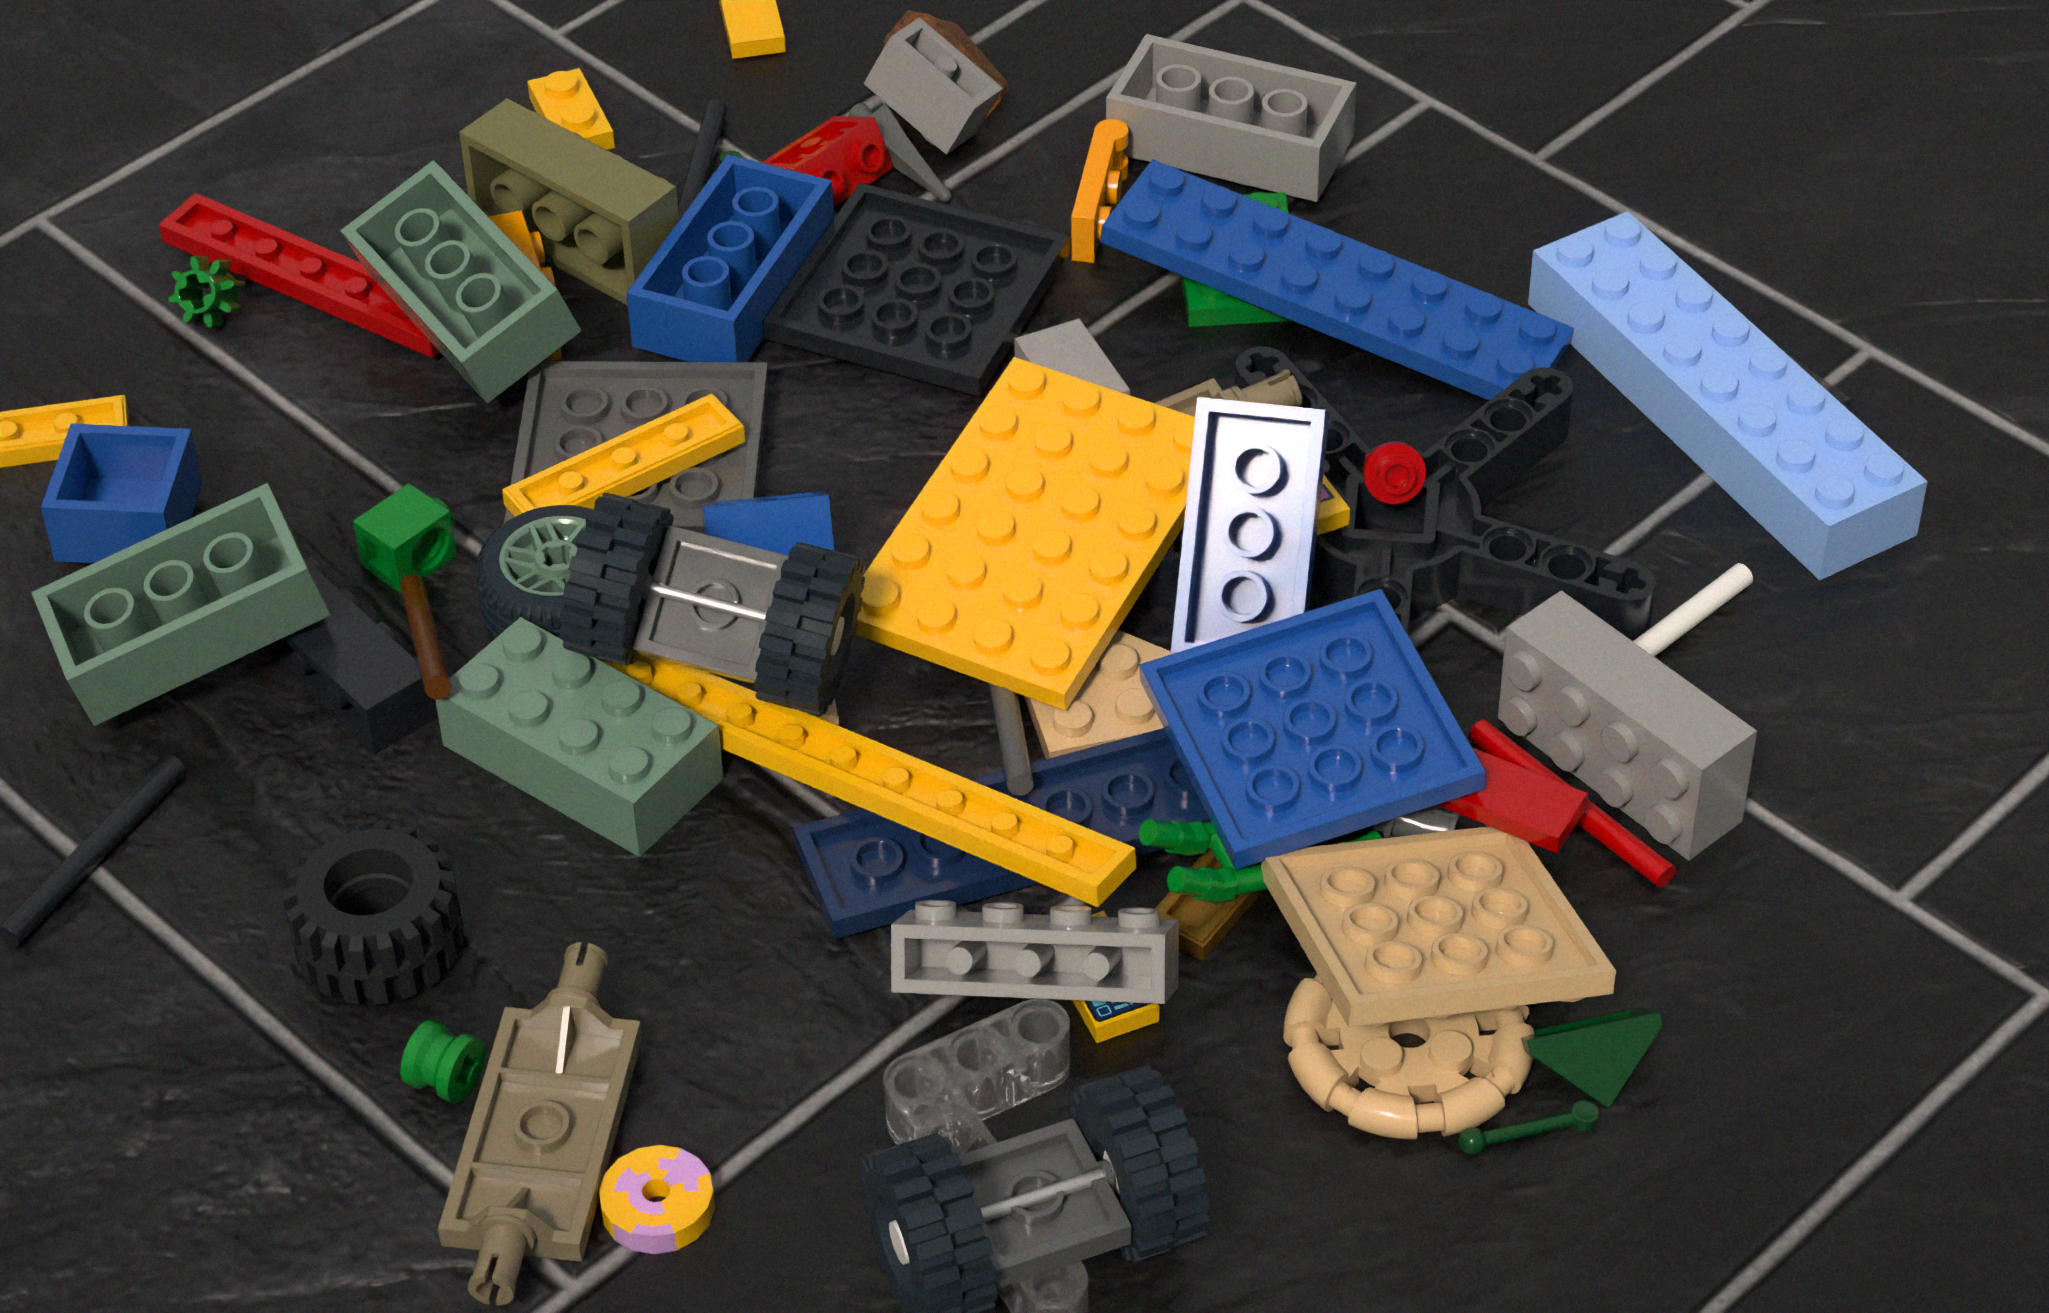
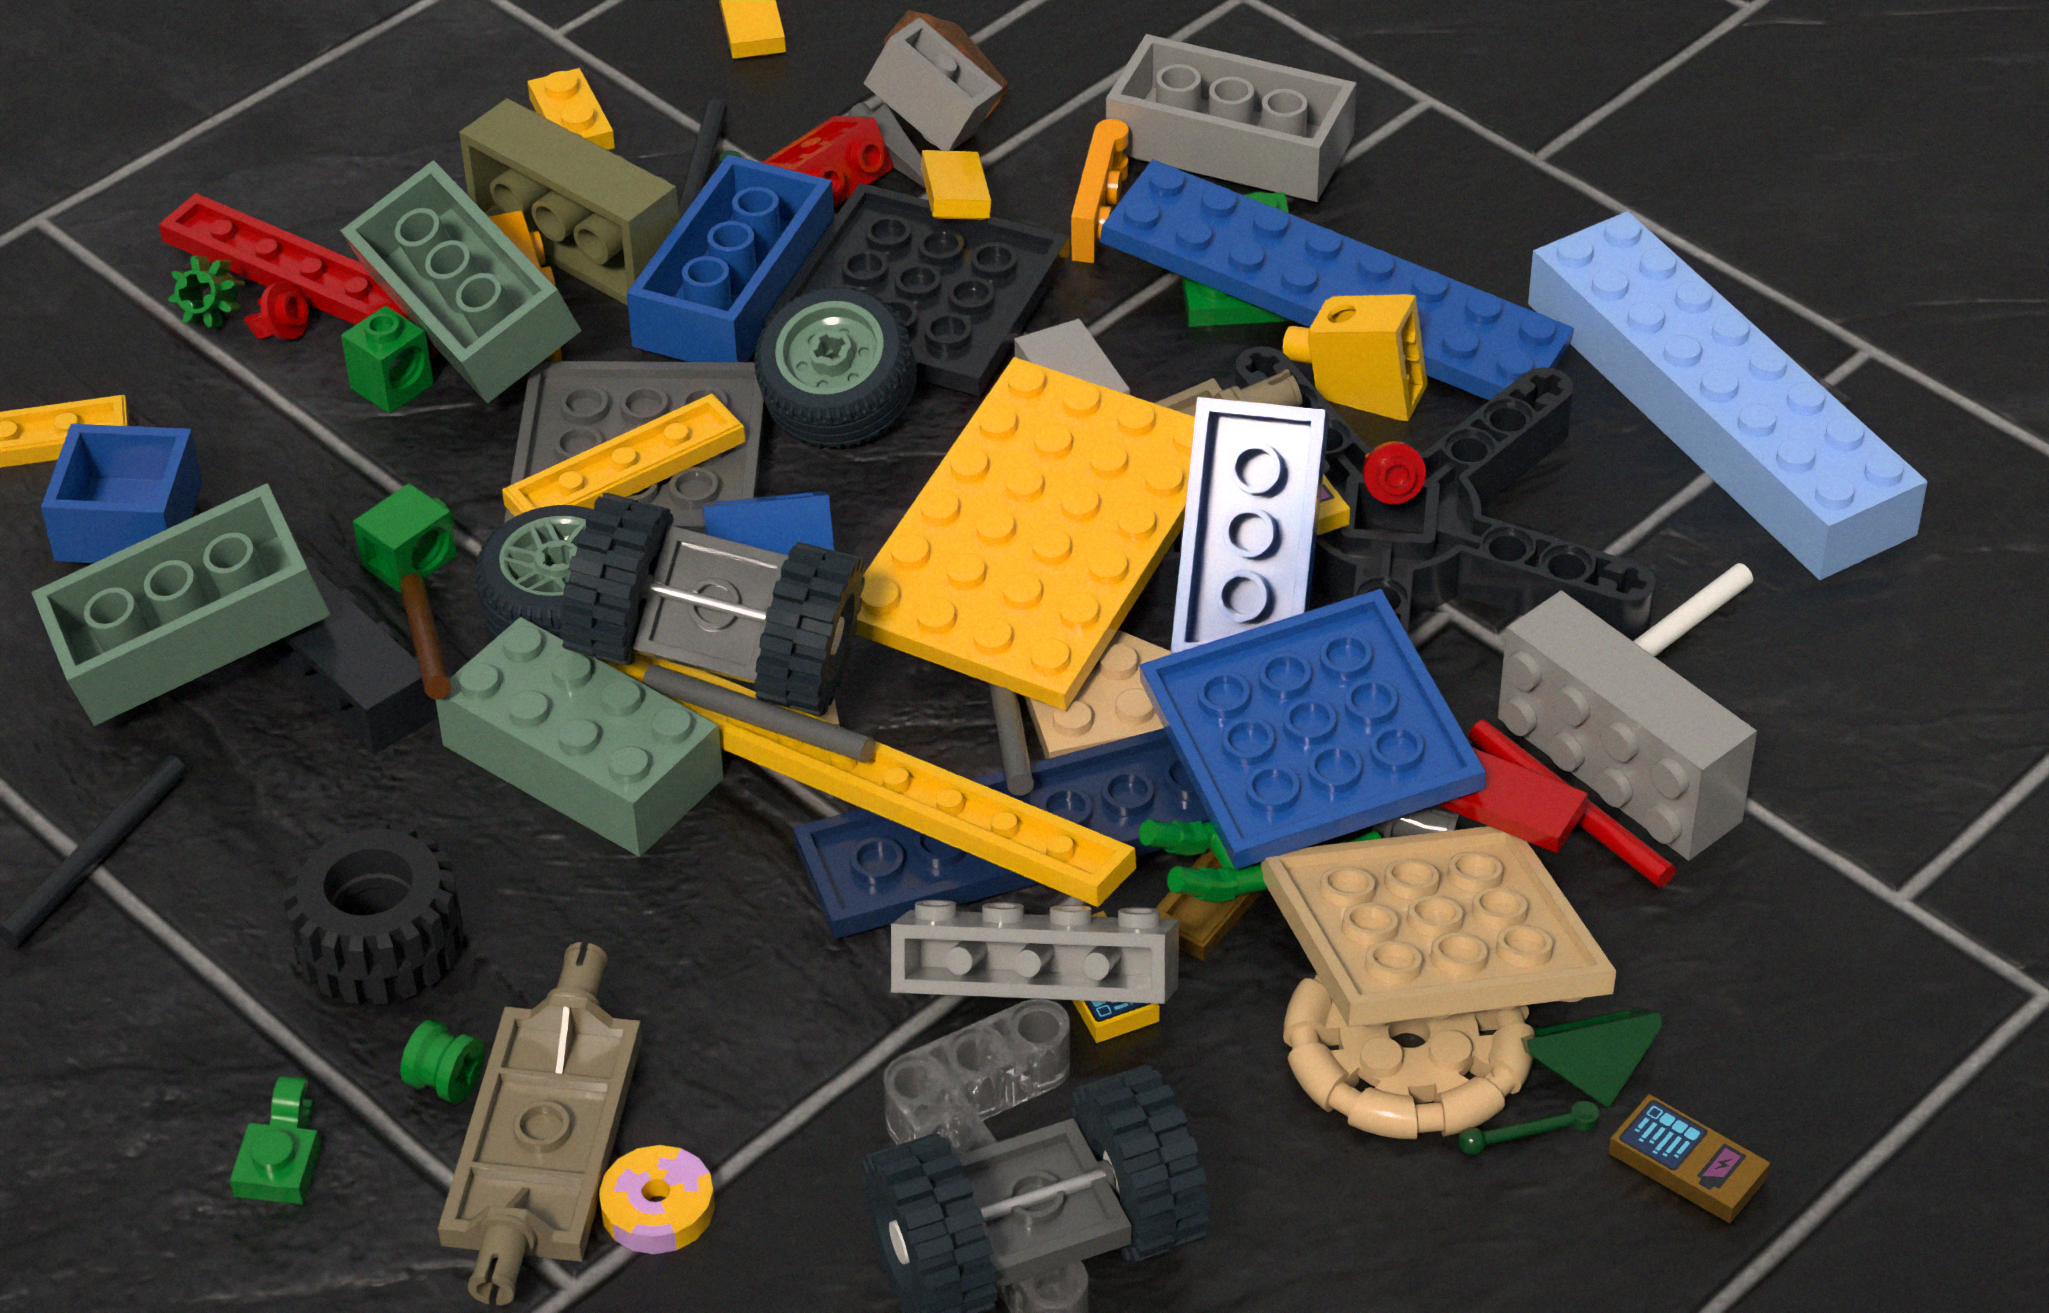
none -> green plate [230,1076,321,1205]
none -> red plate [244,281,309,341]
none -> green brick [341,306,434,414]
none -> dark grey bar [643,664,875,763]
none -> black wheel [754,286,917,449]
none -> yellow tile [921,150,991,220]
none -> yellow torso [1283,294,1428,421]
none -> tile [1608,1094,1771,1223]

